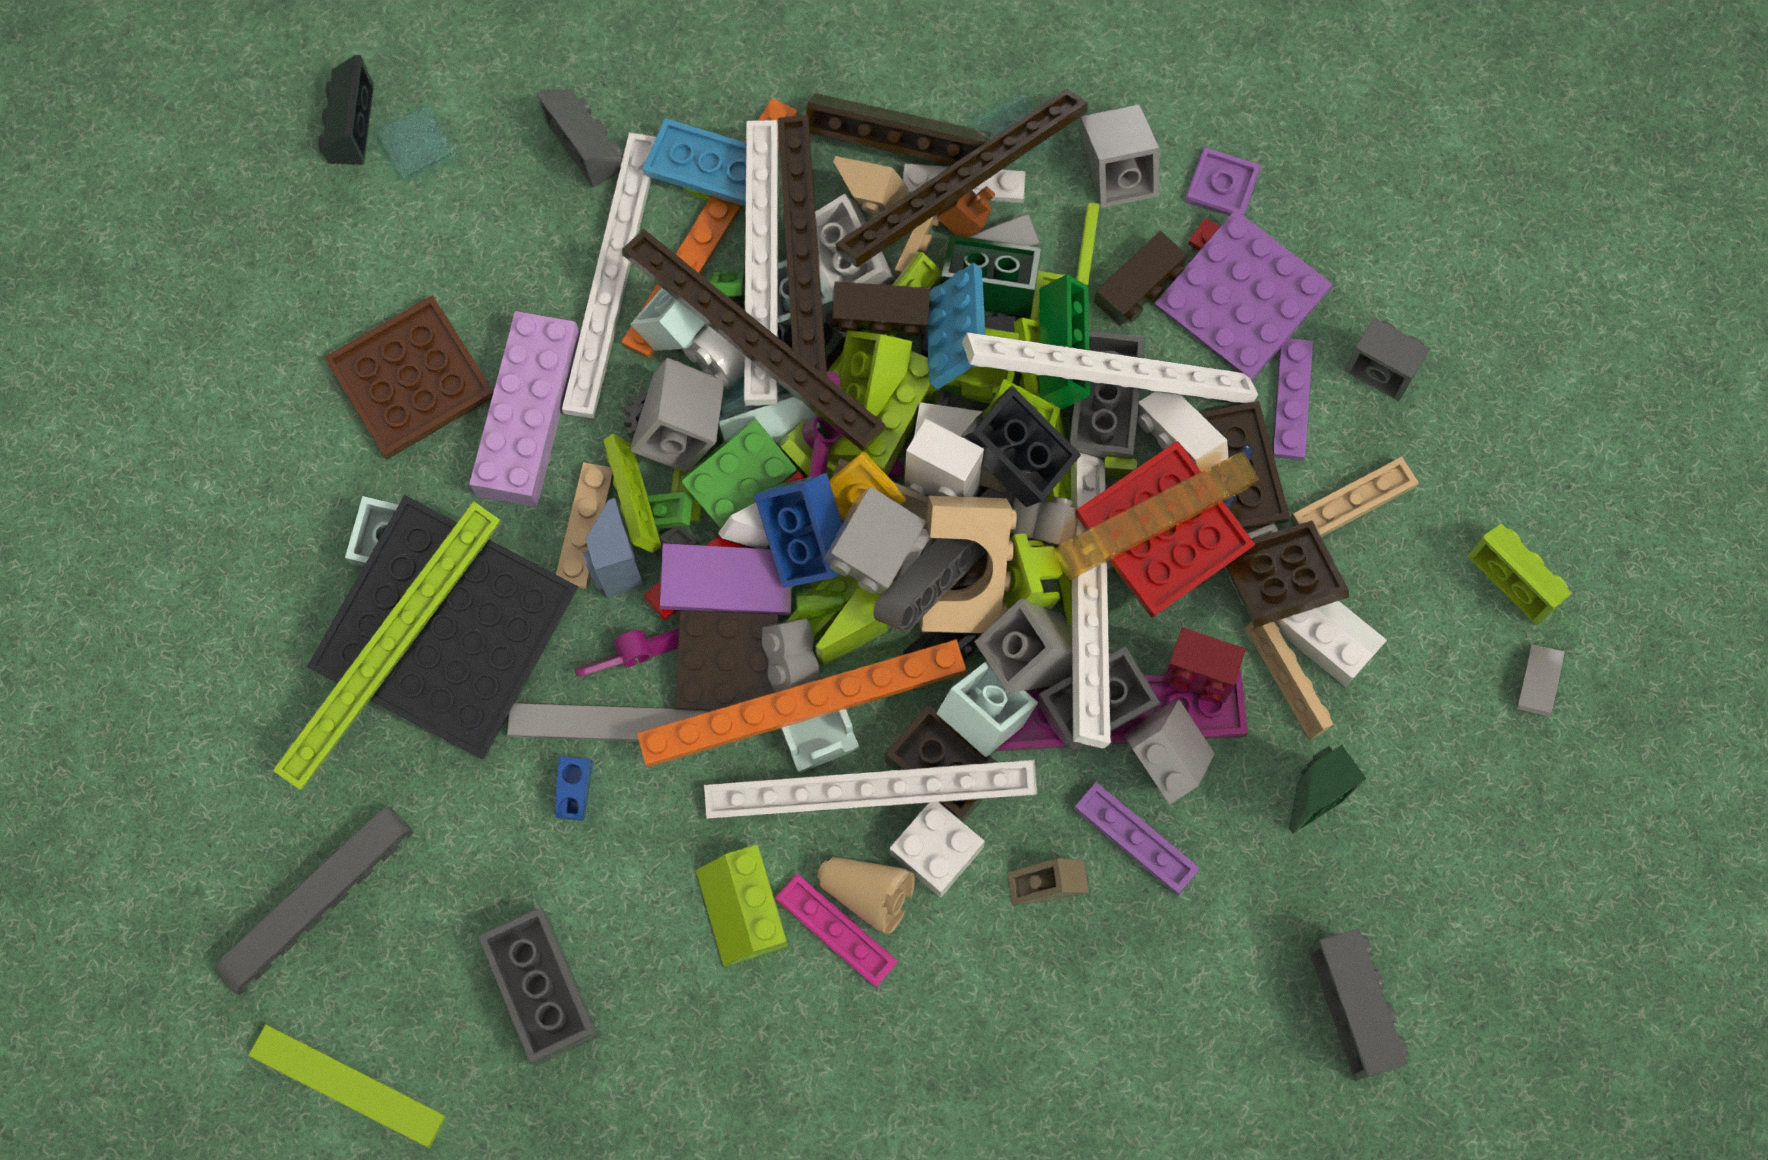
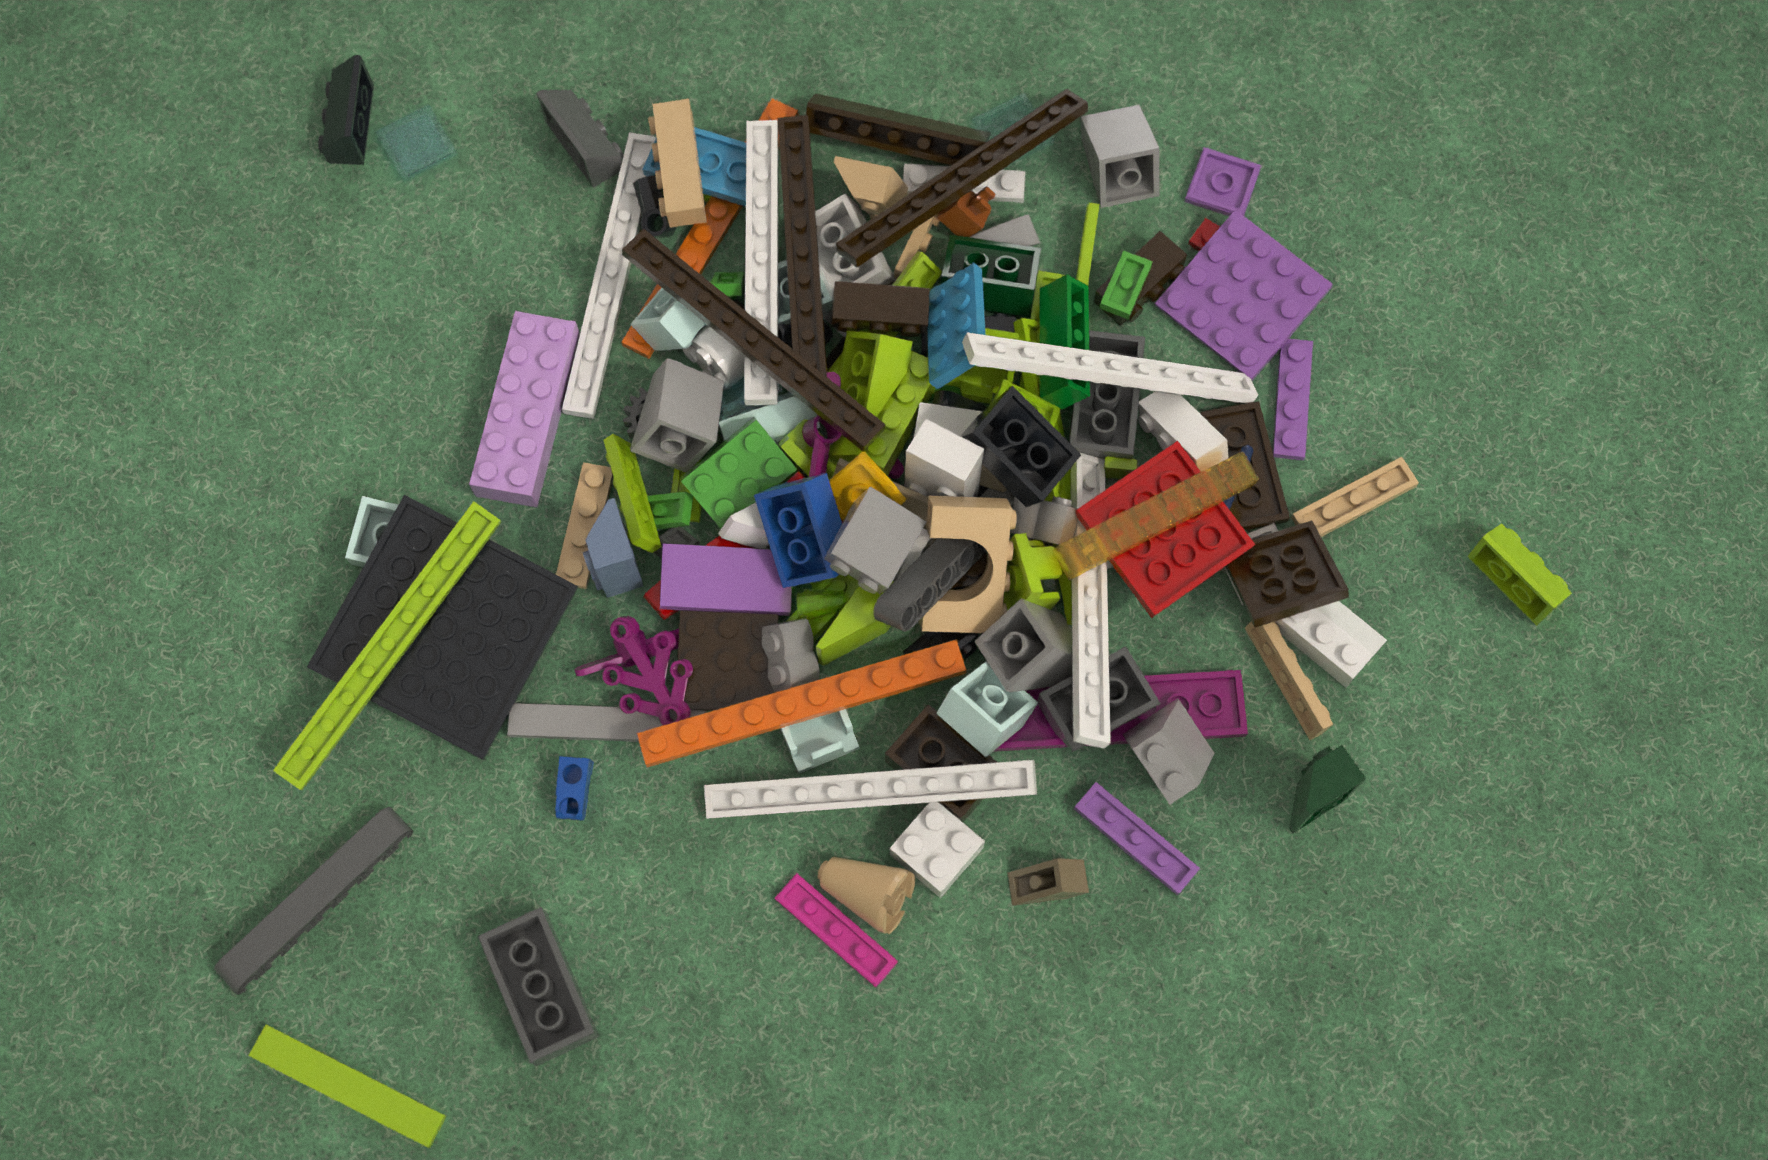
reddish brown plate [324,295,494,460] -> none
lime slope [696,844,789,967] -> none
dark red brick [1163,627,1246,703] -> none
dark grey brick [1308,928,1409,1081] -> none
dark grey brick [1344,318,1430,401] -> none
light grey slope [1517,644,1565,717] -> none
none -> magenta plant [602,616,693,725]
none -> black piece [633,175,677,238]
none -> tan brick [648,99,707,228]
none -> bright green plate [1100,251,1153,320]

